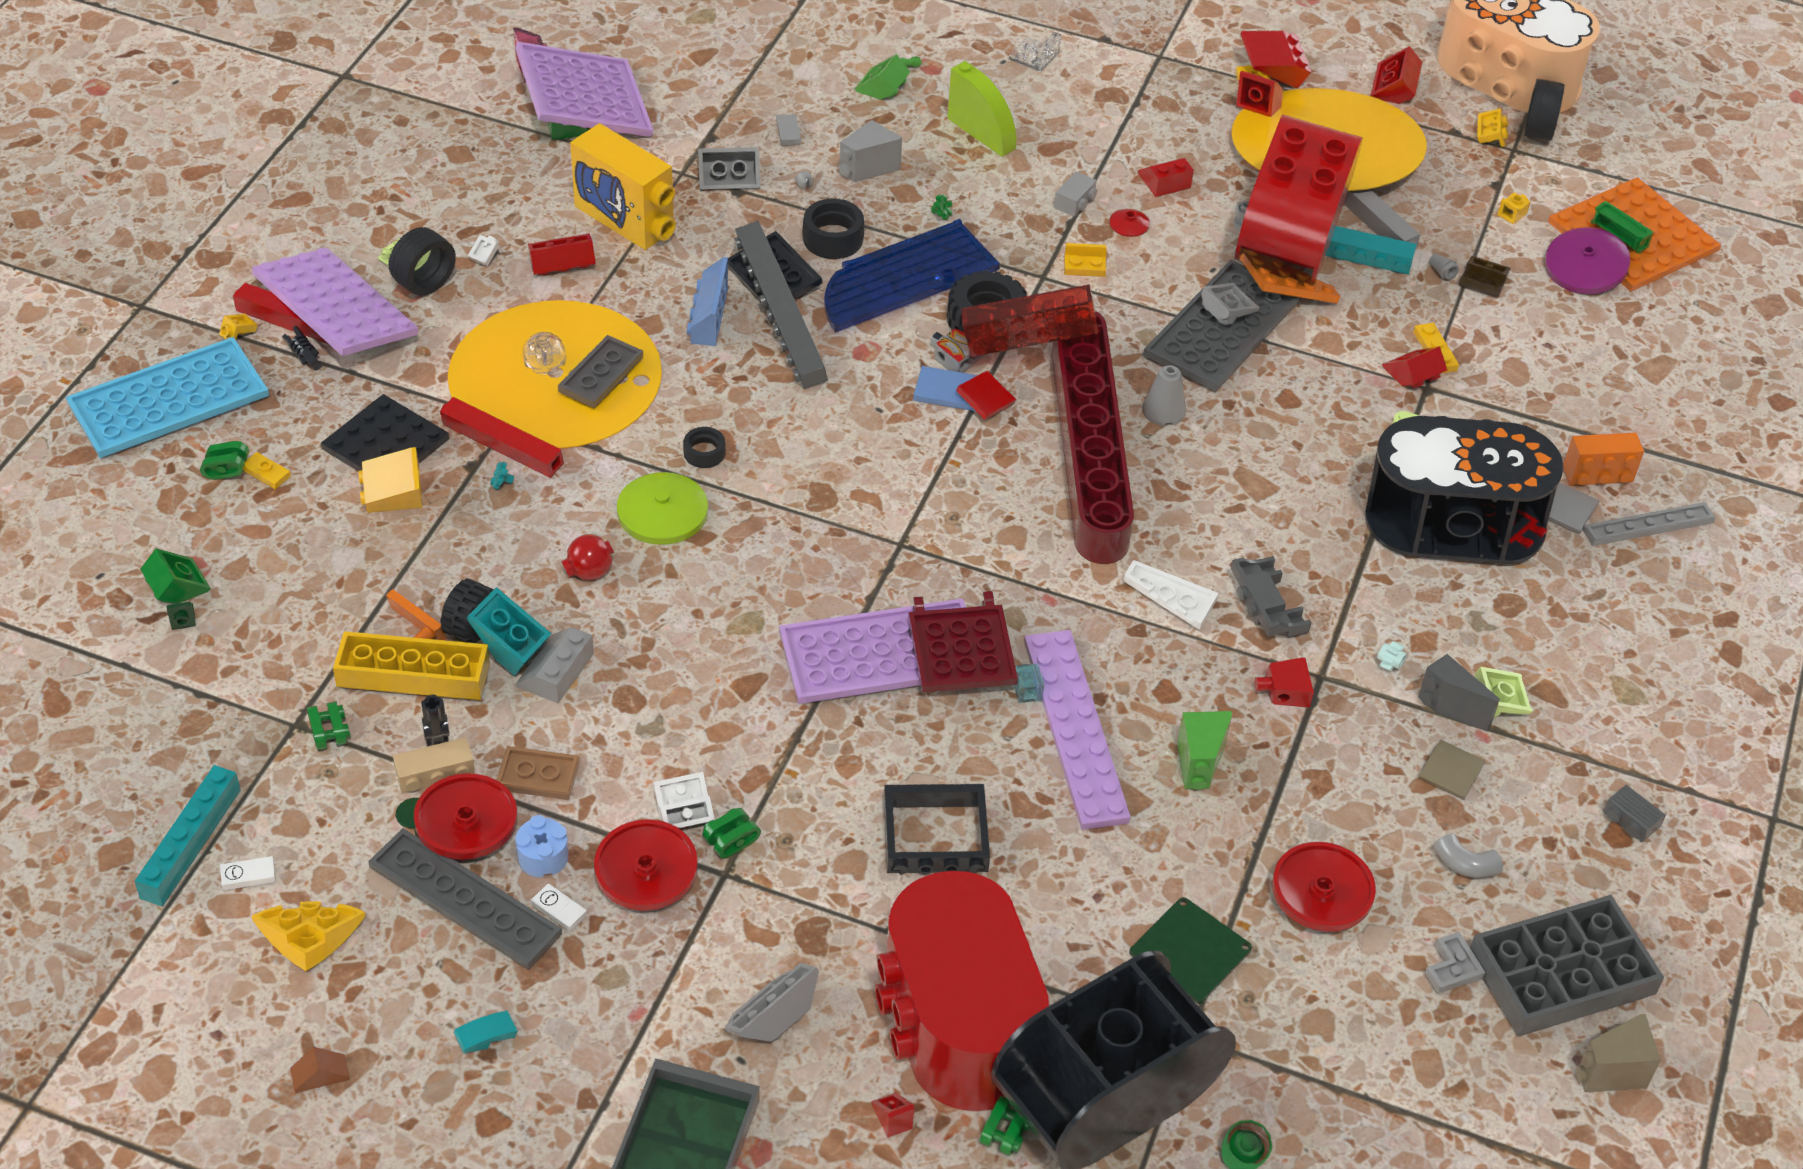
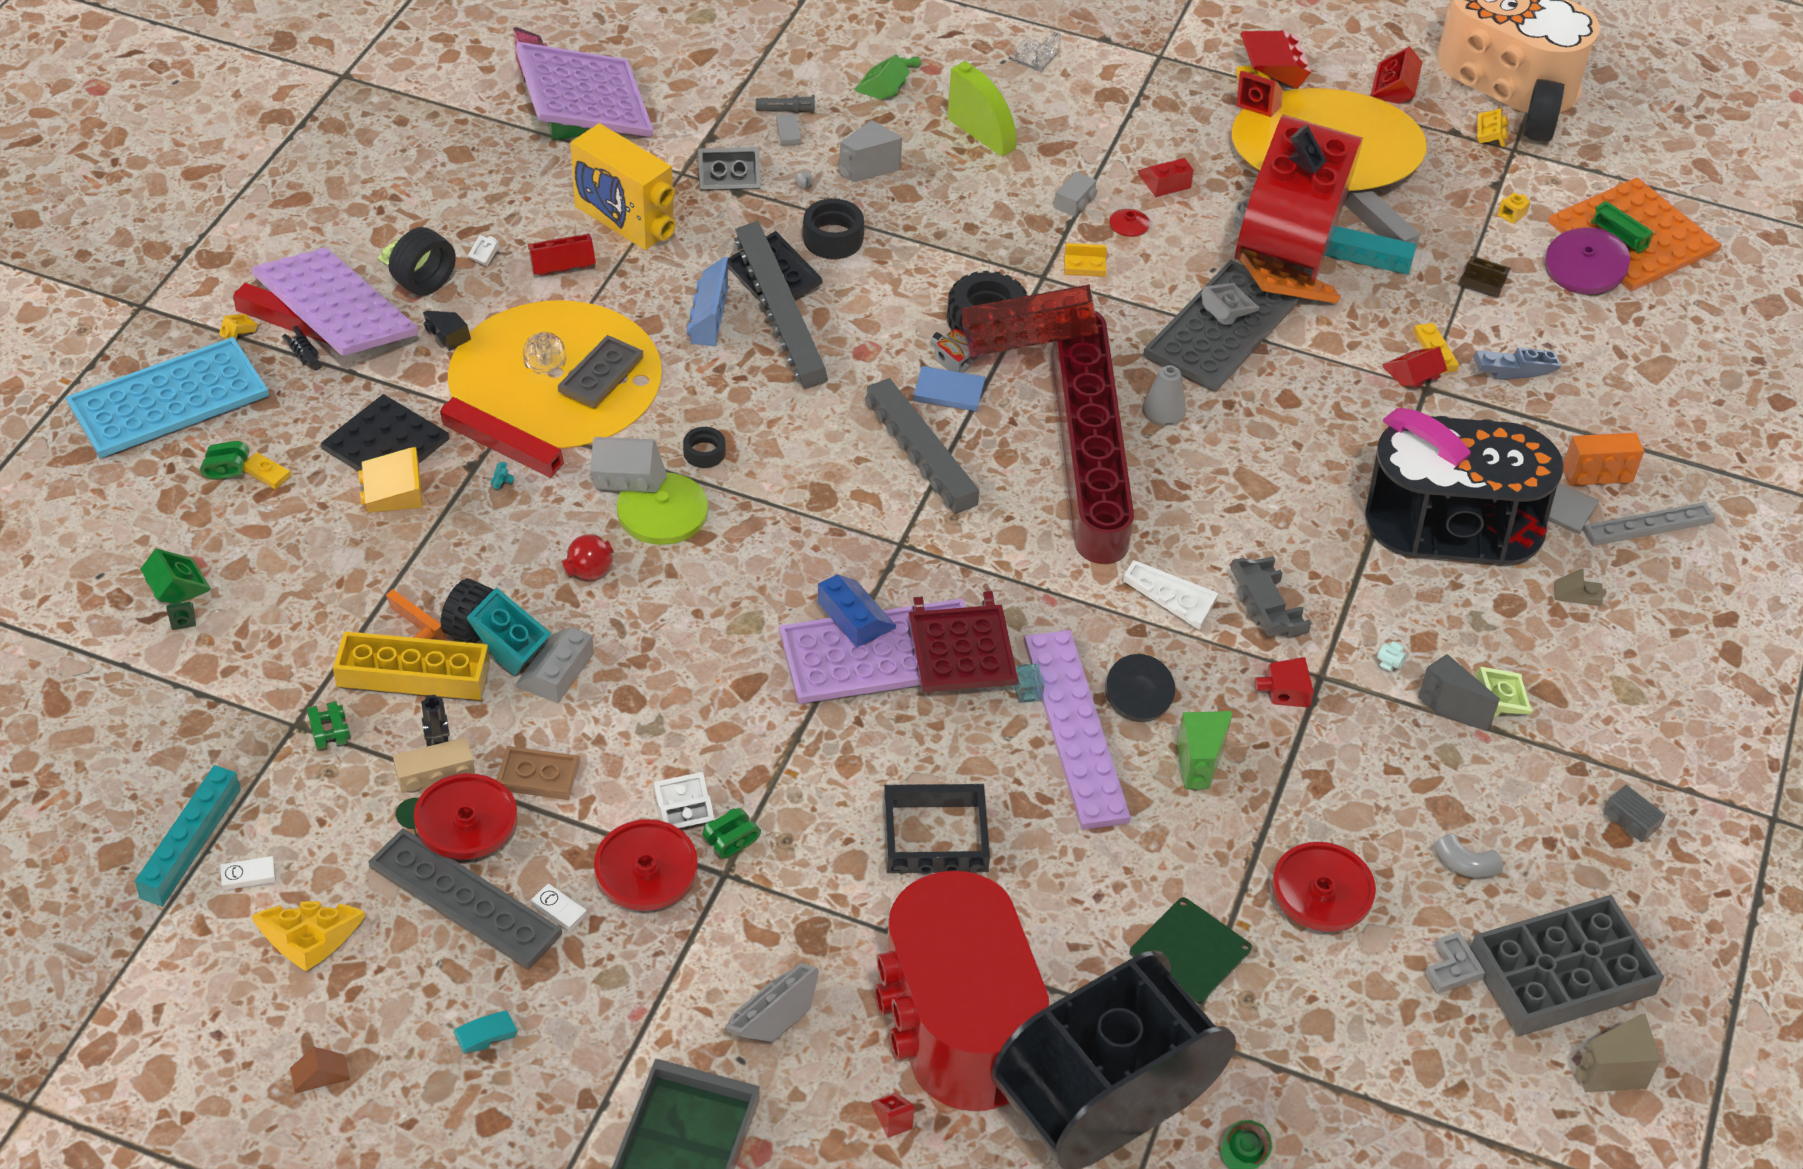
light blue brick [515,815,568,877] -> none
clear blue door [824,218,1000,332] -> none
green plant [931,194,953,220] -> none
red tile [956,370,1016,420] -> none
green brick [979,1096,1030,1156] -> none
dark tan slope [1419,740,1485,800] -> none
light grey cone [1429,253,1459,279] -> none
none -> black slope [423,311,471,351]
none -> light grey slope [590,437,667,492]
none -> dark grey pin [756,95,815,113]
none -> blue slope [817,574,896,648]
none -> dark grey brick [865,378,979,514]
none -> black piece [1105,654,1175,722]
none -> black slope [1288,126,1327,174]
none -> dark pink slope [1383,408,1471,466]
none -> sand blue slope [1473,348,1562,380]
none -> dark tan slope [1554,569,1603,606]

